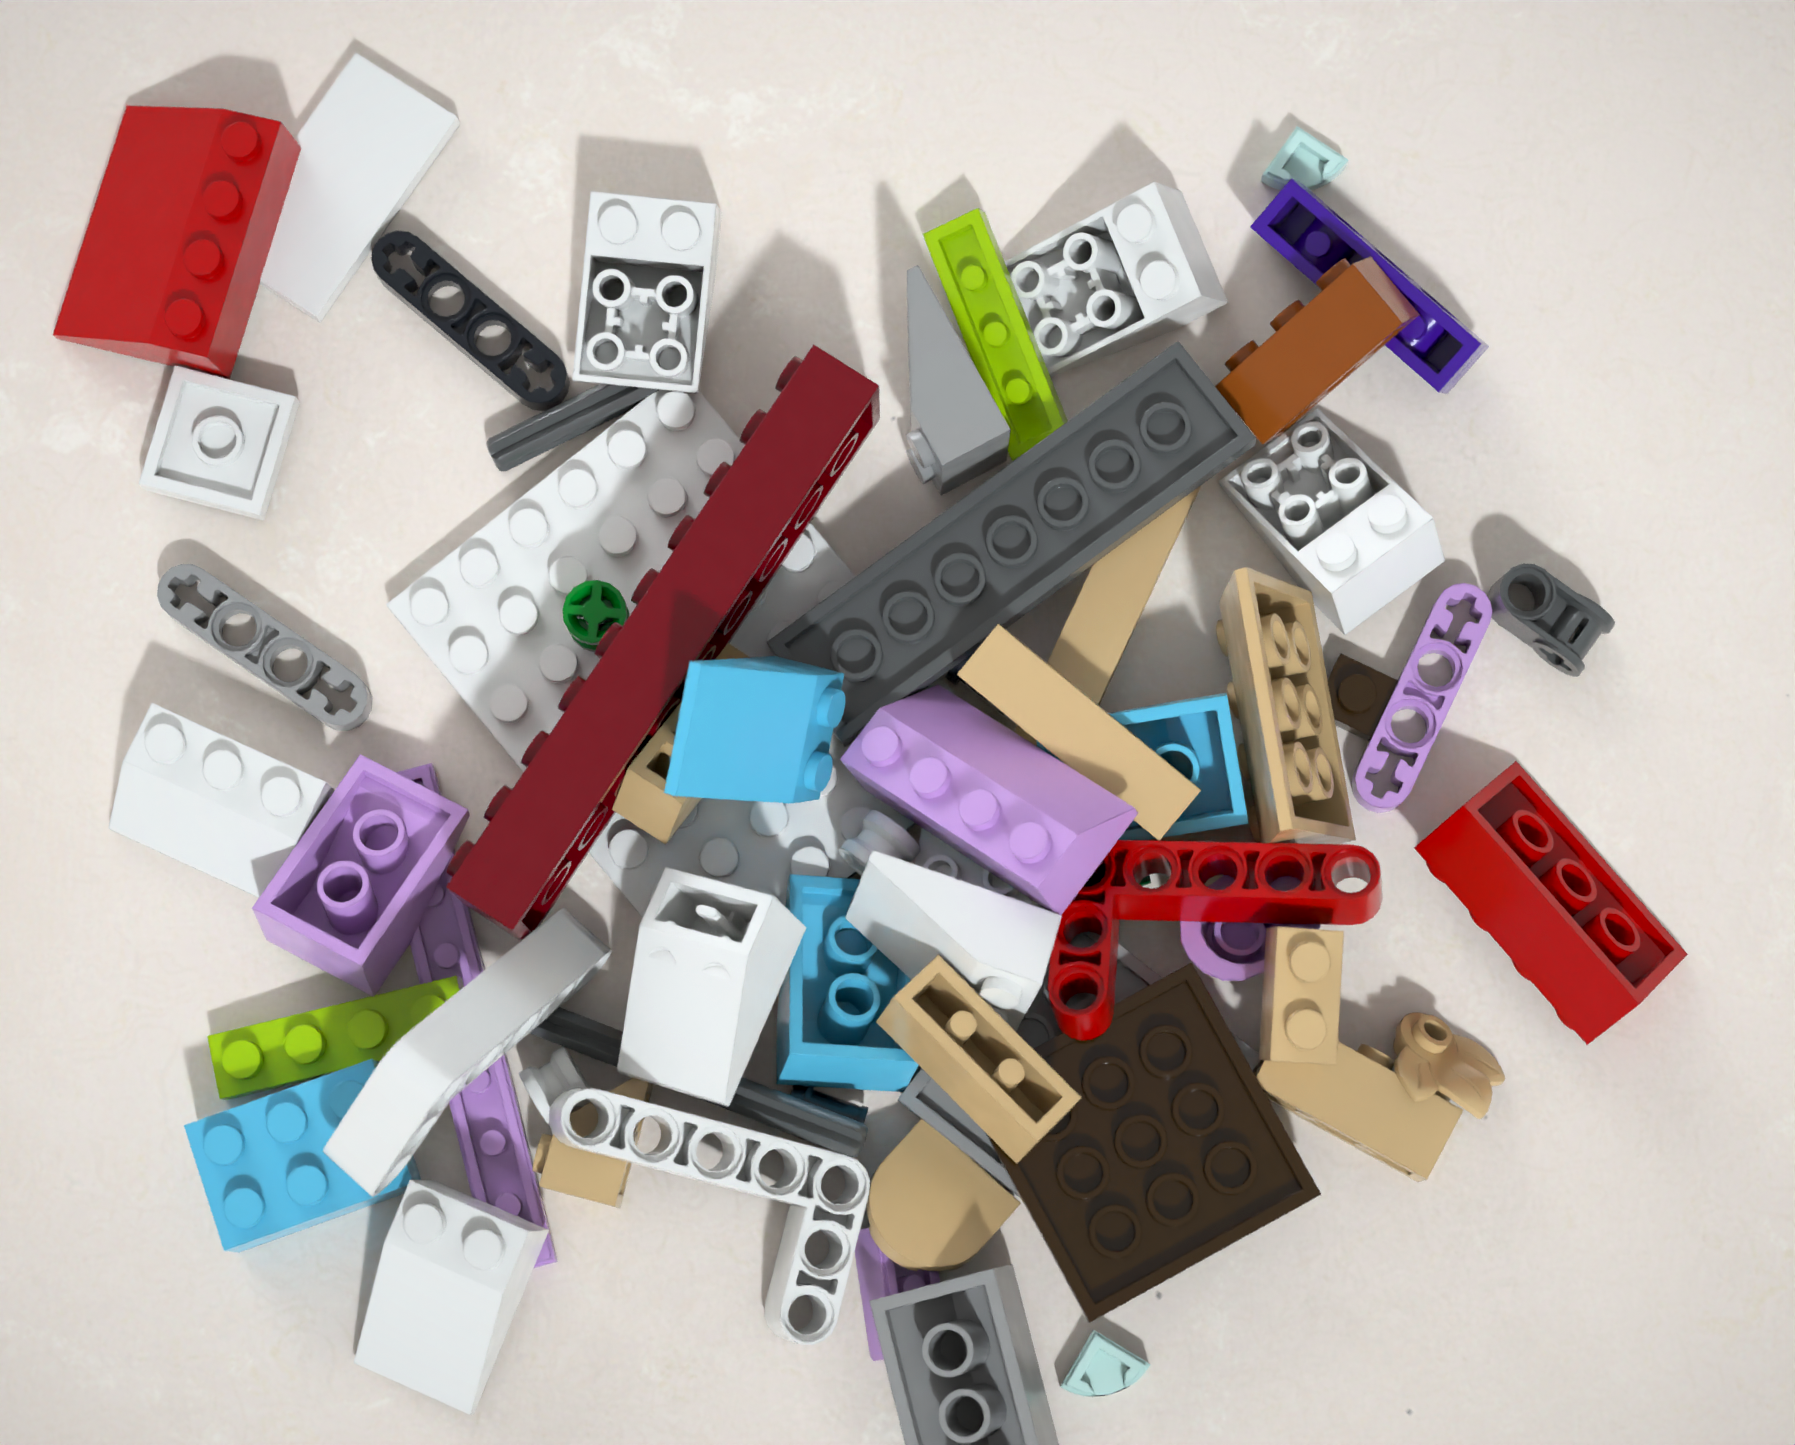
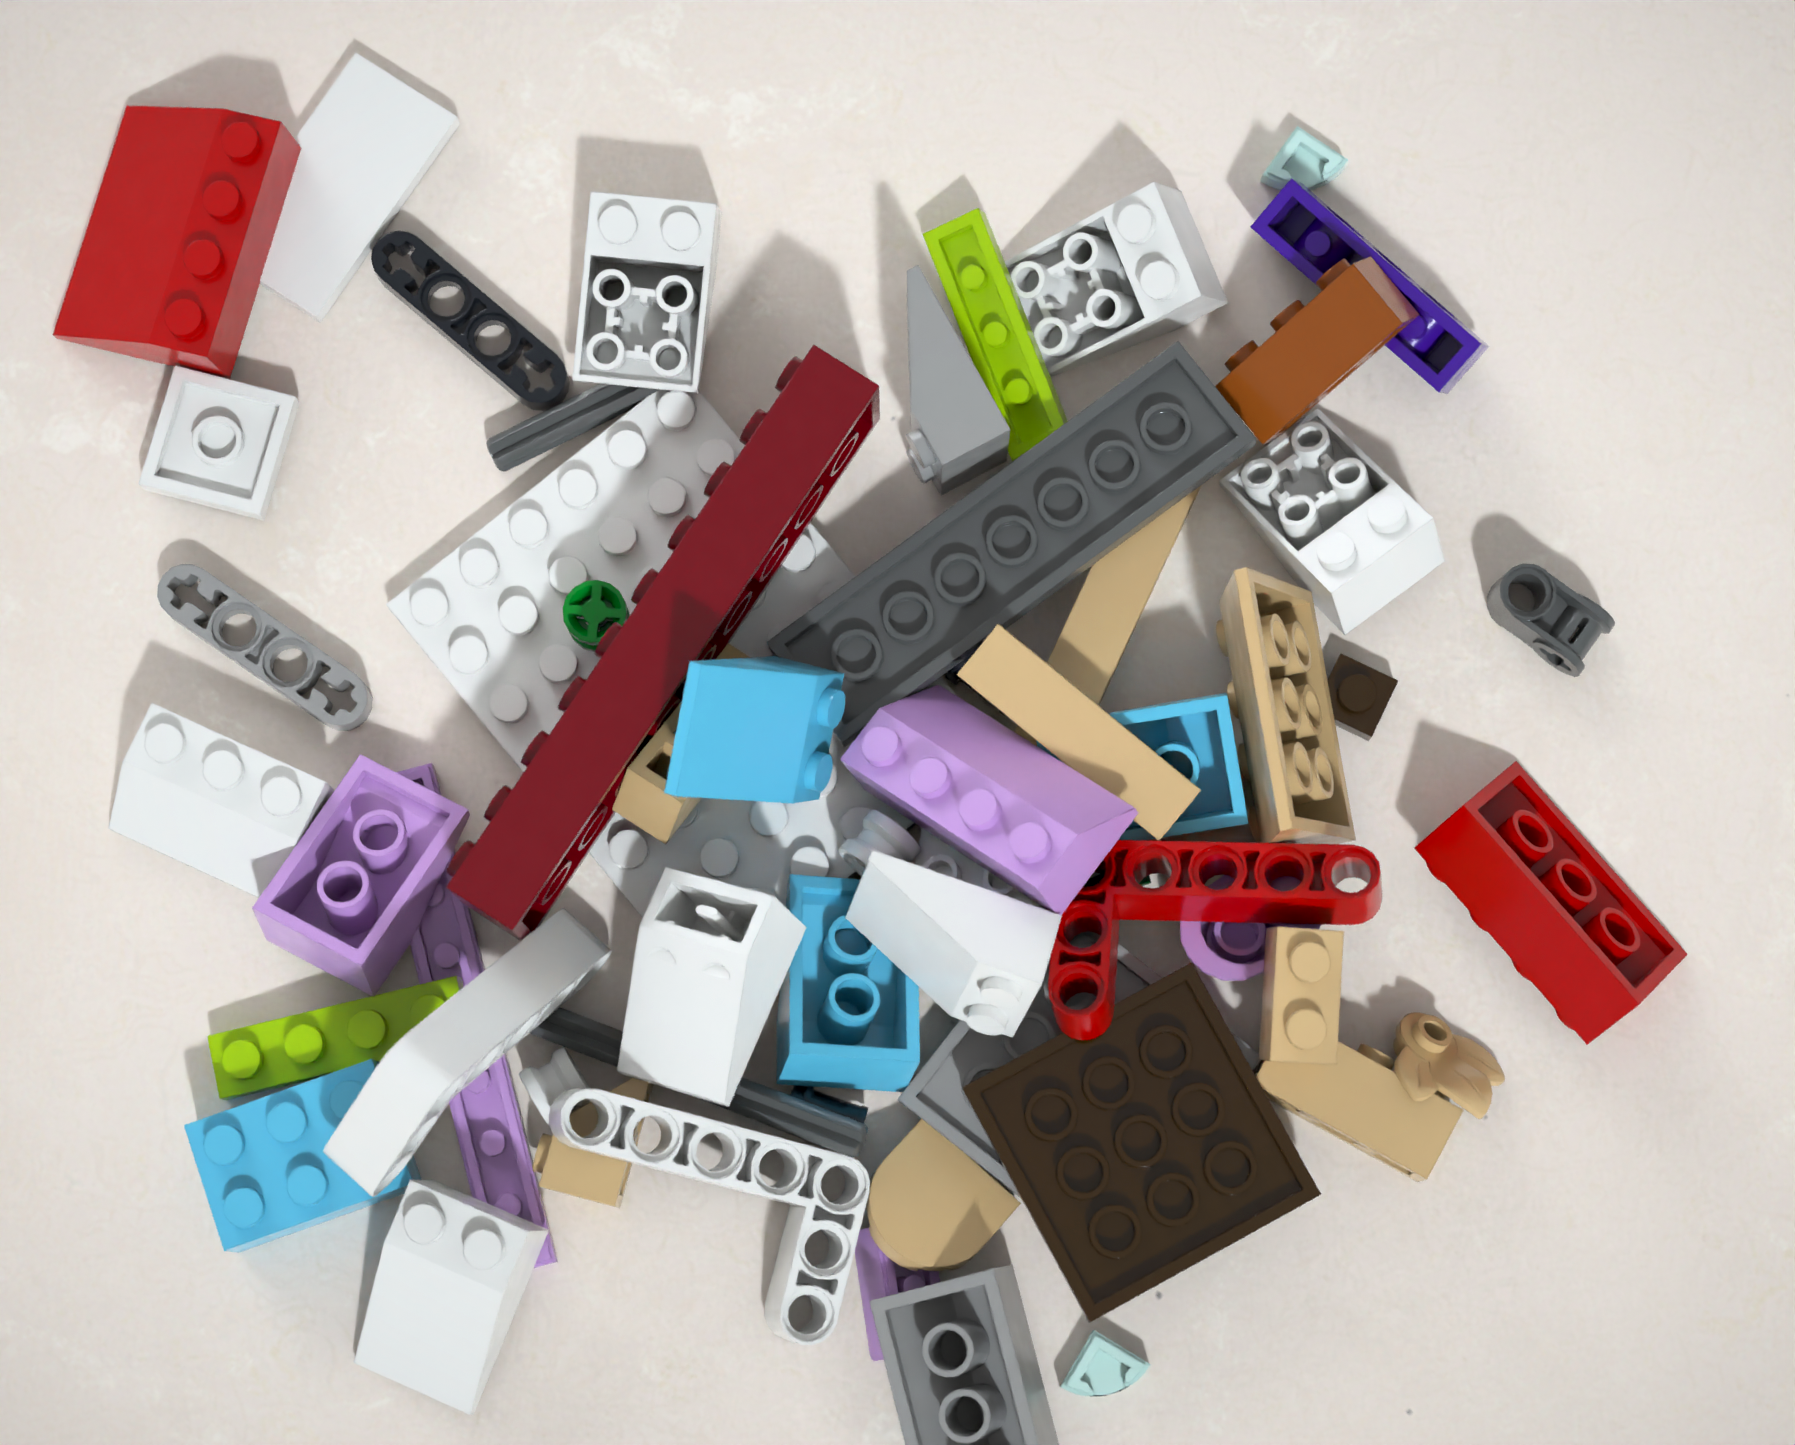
tan brick [876,955,1081,1164] -> none
lavender beam [1351,583,1492,813] -> none

